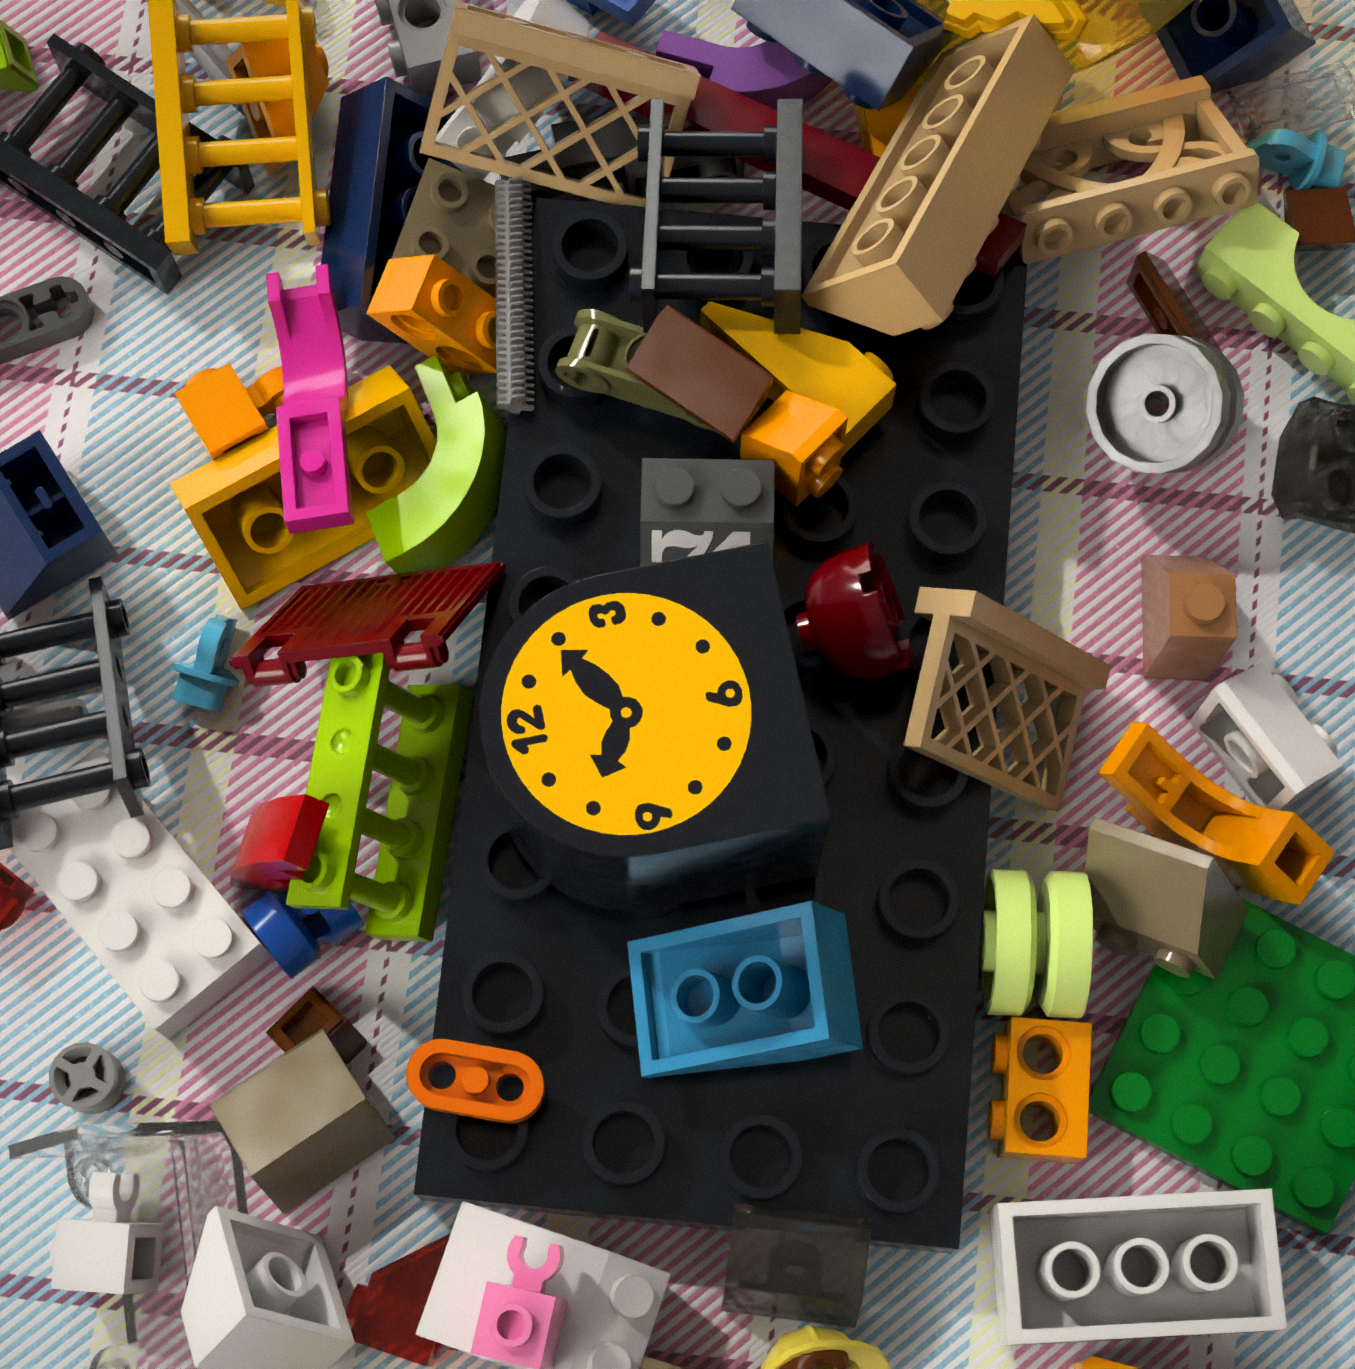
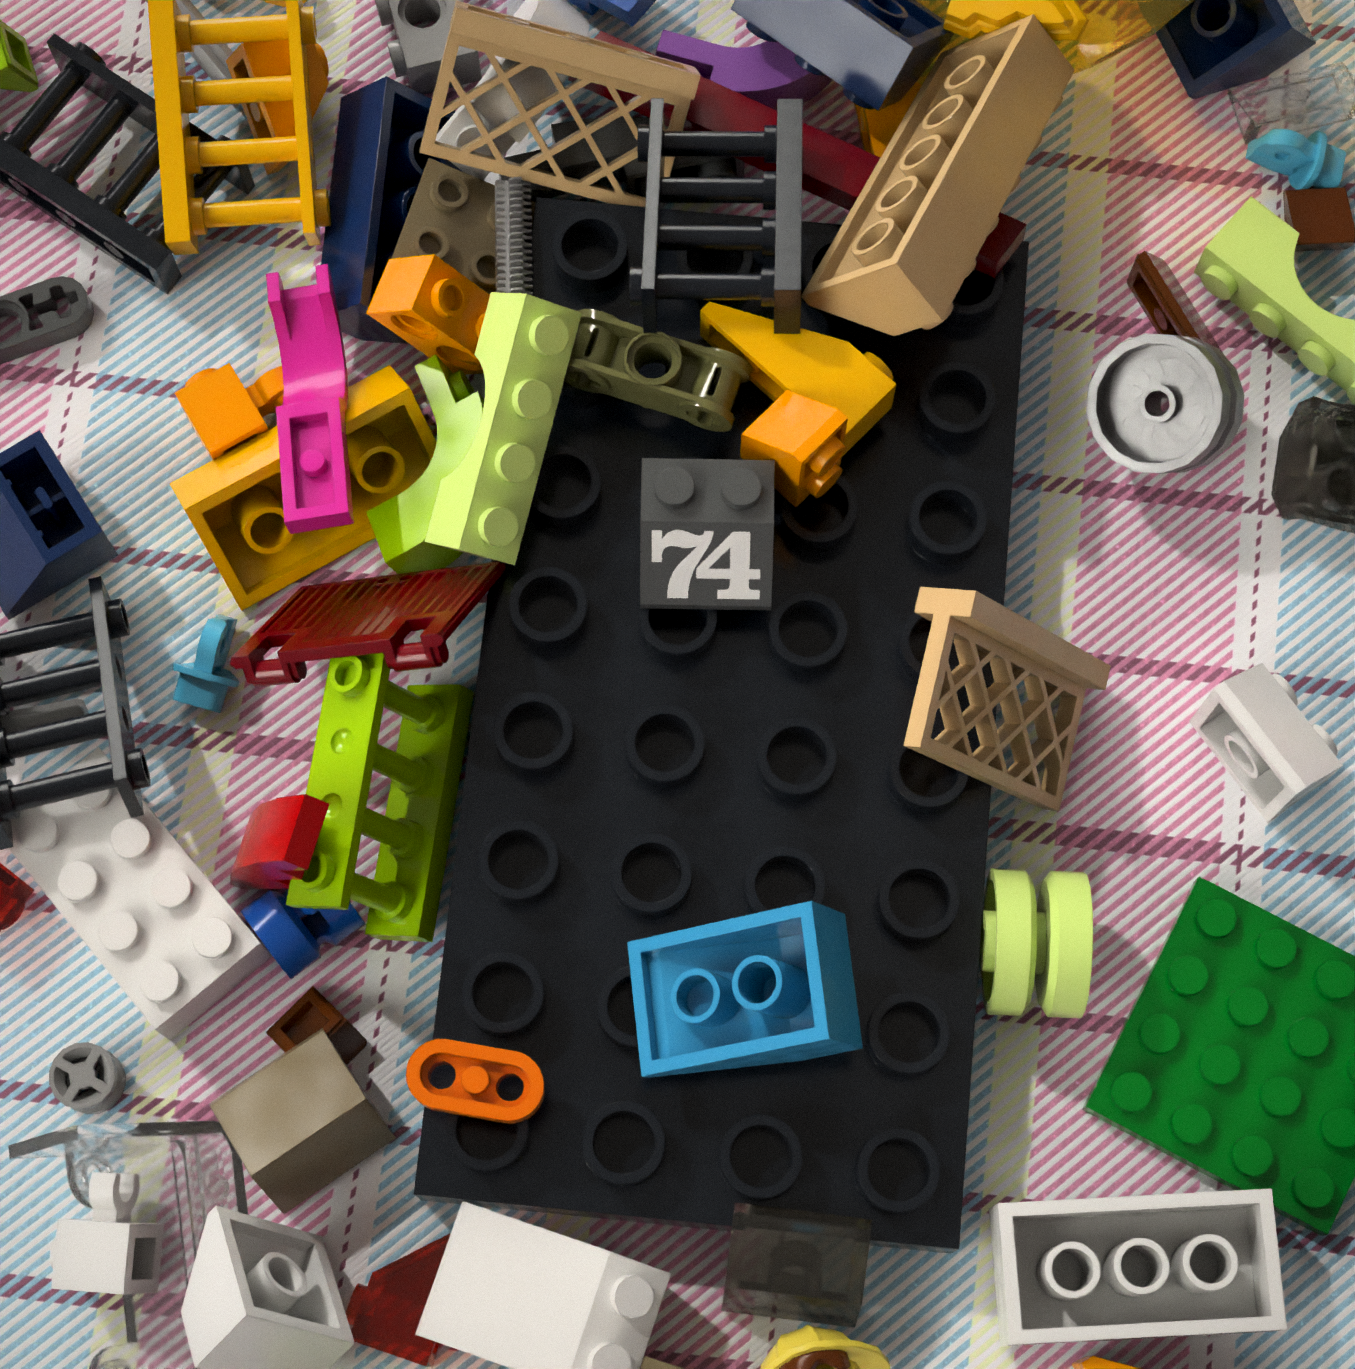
bright pink brick [470,1235,568,1369] -> none
brick [479,541,831,911] -> none
reddish brown slope [626,305,774,444] -> none
dark red cylinder [796,541,913,680] -> none
light orange brick [987,1017,1092,1164] -> none
tan fence [1000,75,1259,264] -> none
dark tan slope [1085,817,1249,979] -> none
light orange arch [1098,721,1336,905] -> none
medium nougat slope [1141,555,1237,680] -> none
none -> yellowish green arch [425,292,582,565]

